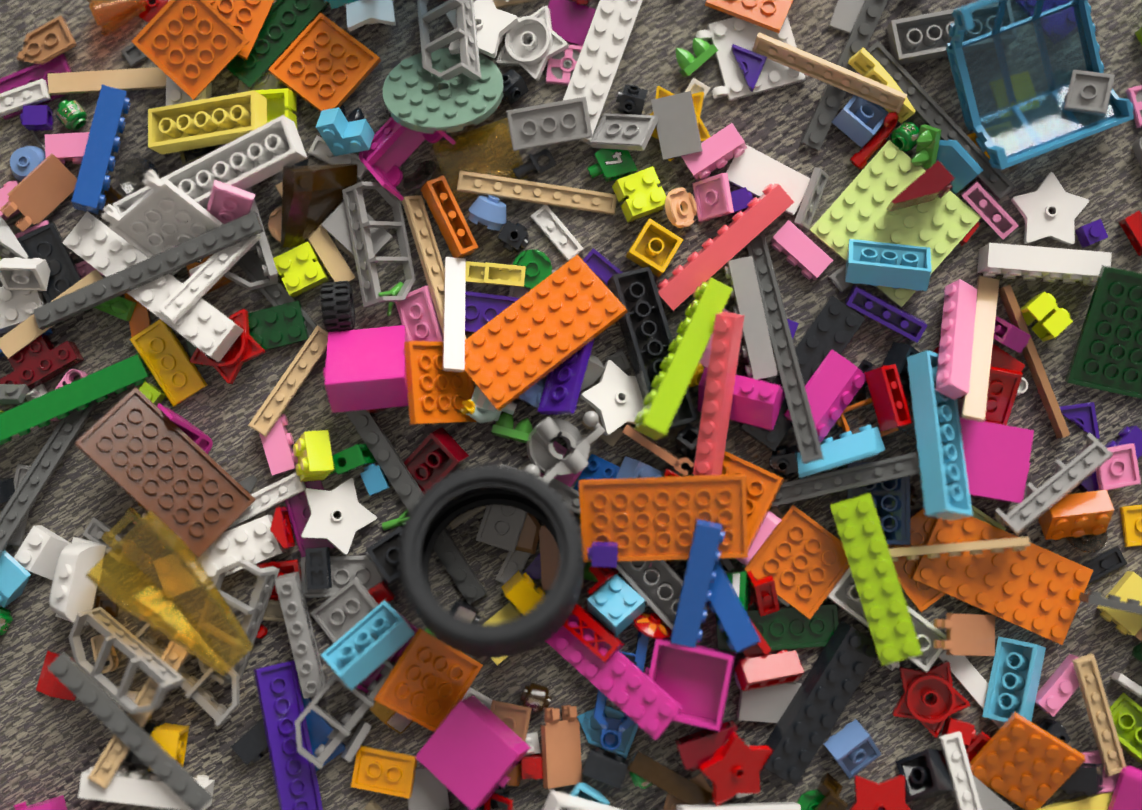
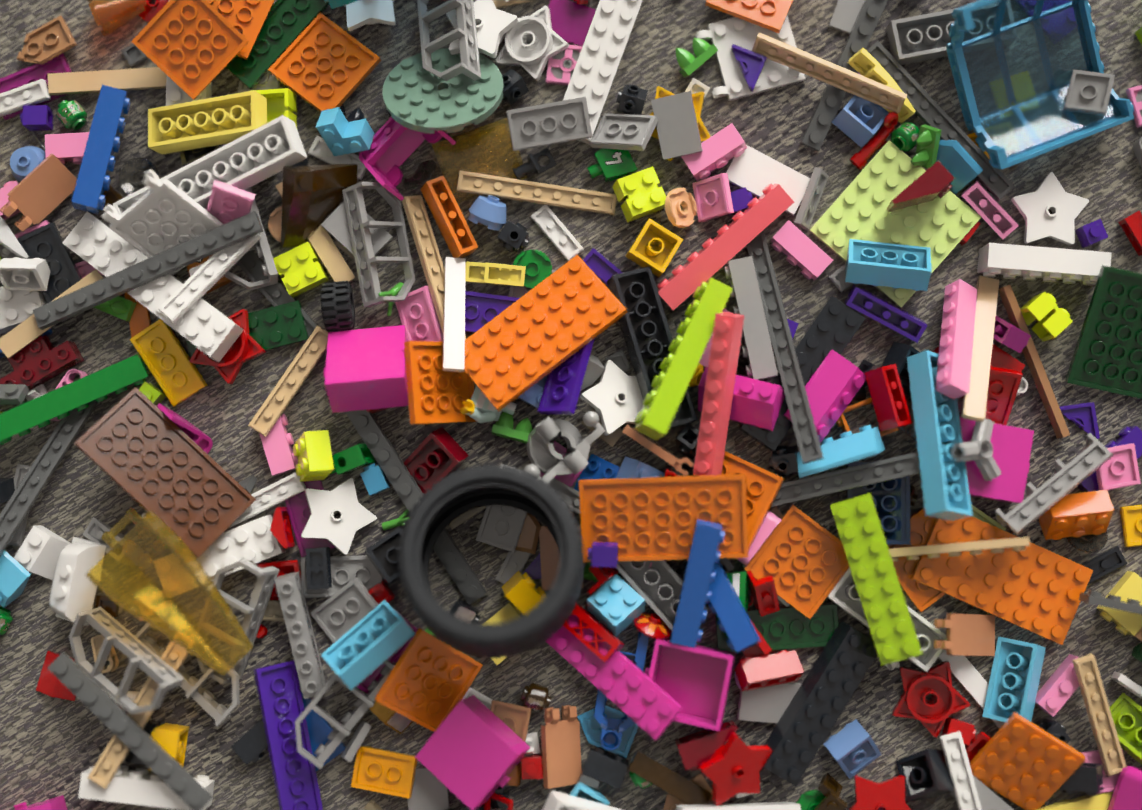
none -> dark grey tile [578,774,600,789]
none -> light grey piece [951,419,1001,481]

